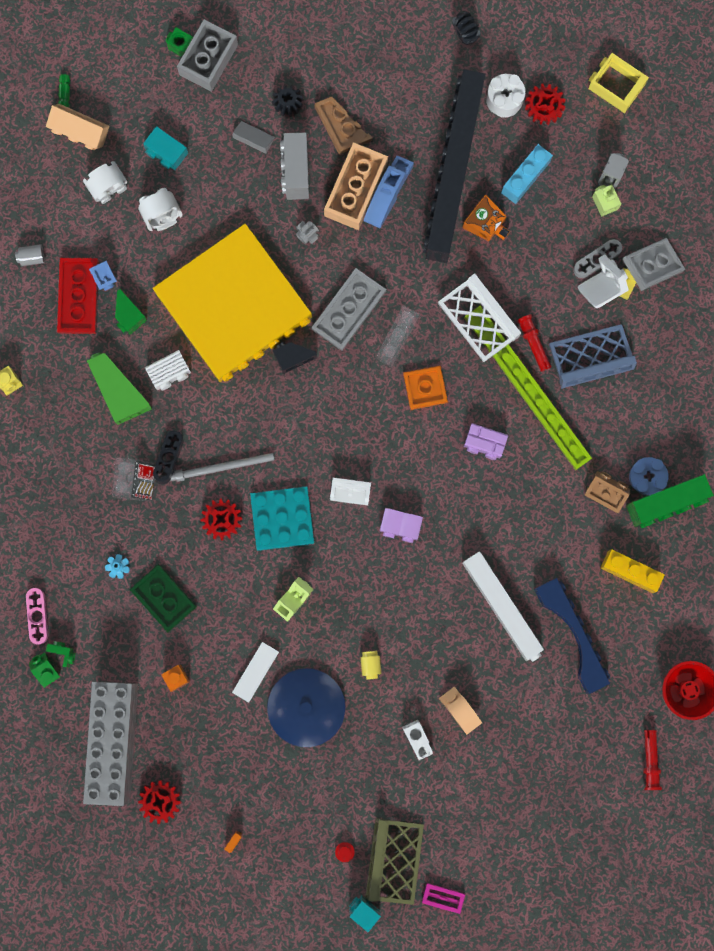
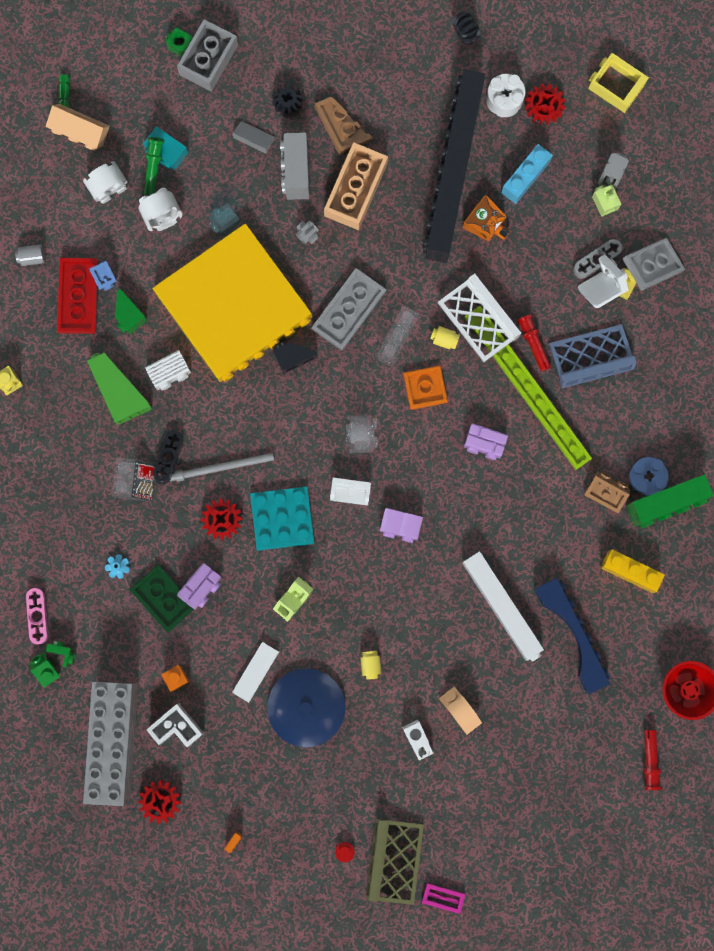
teal brick [349,895,381,932] -> none
medium blue slope [364,156,414,228] -> none
none -> green pin [143,137,165,196]
none -> white brick [147,703,204,747]
none -> lavender brick [177,563,221,610]
none -> clear light blue brick [209,203,240,236]
none -> clear brick [346,415,378,453]
none -> light yellow brick [430,326,460,349]

